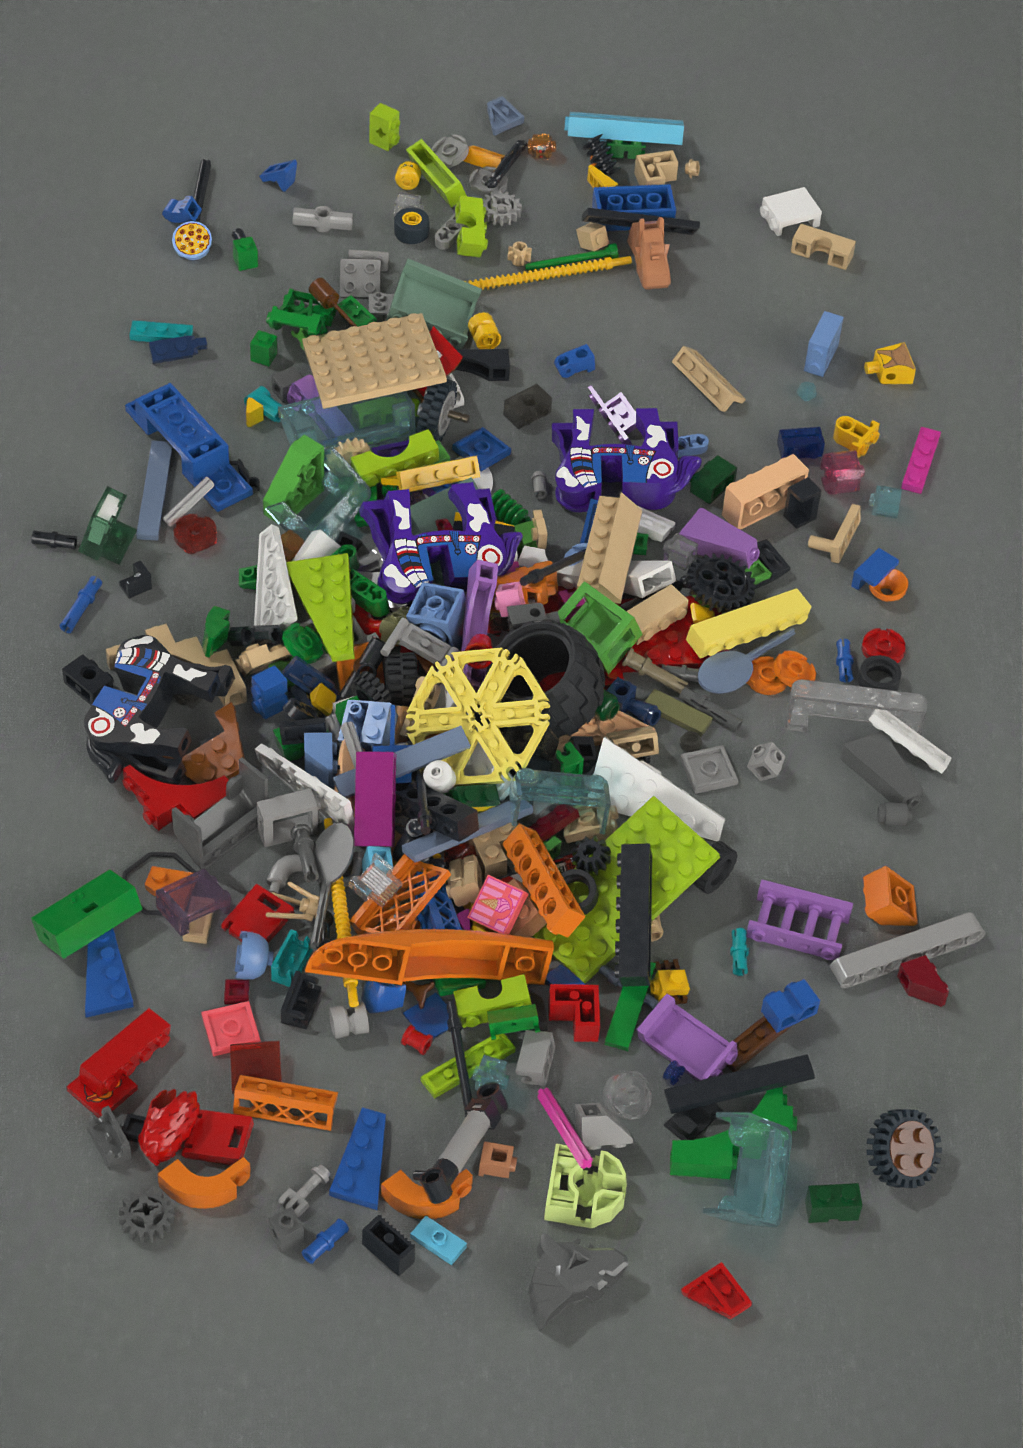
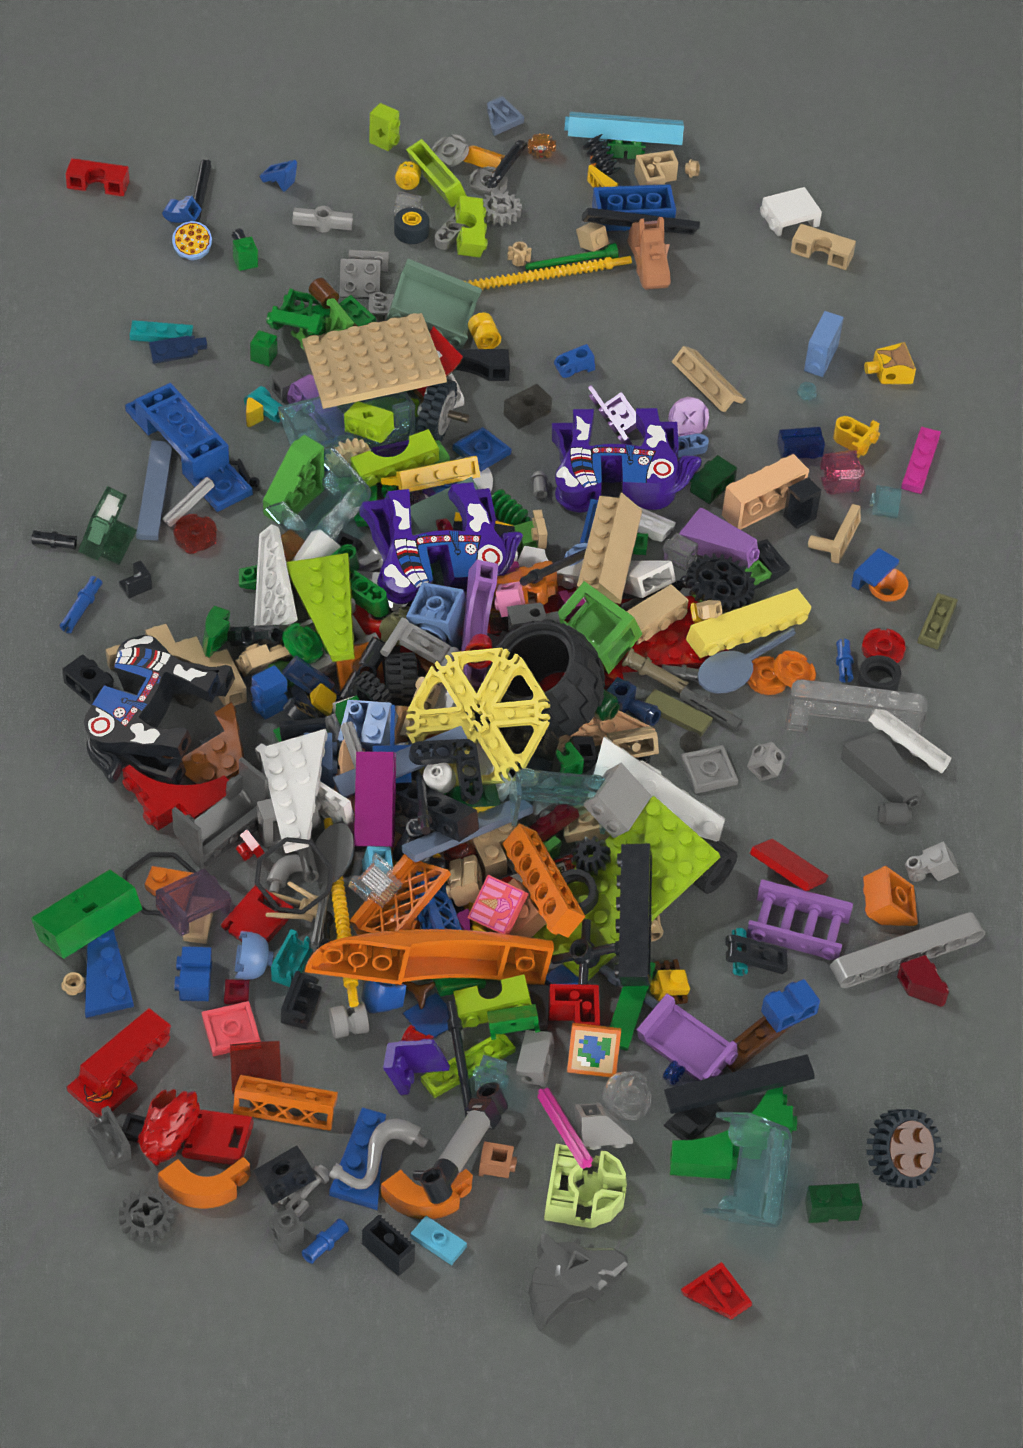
none -> tan plate [61,972,86,996]
none -> red arch [65,158,129,197]
none -> blue brick [175,947,212,1001]
none -> red tile [236,830,265,861]
none -> black brick [253,1145,317,1205]
none -> black piece [255,837,334,914]
none -> white wing [259,729,328,853]
none -> bright green wing [325,299,354,334]
none -> light grey animal [328,1118,429,1190]
none -> lime brick [344,401,394,443]
none -> dark purple bracket [383,1039,450,1095]
none -> black beam [409,739,483,804]
none -> black bar [551,919,619,985]
none -> tile [567,1023,621,1078]
none -> light grey panel [584,763,652,838]
none -> lavender tile [668,397,709,437]
none -> tan piece [696,600,722,620]
none -> black plate [725,935,788,974]
none -> red tile [750,838,829,891]
none -> light grey brick [905,841,959,882]
none -> olive tile [917,593,958,650]

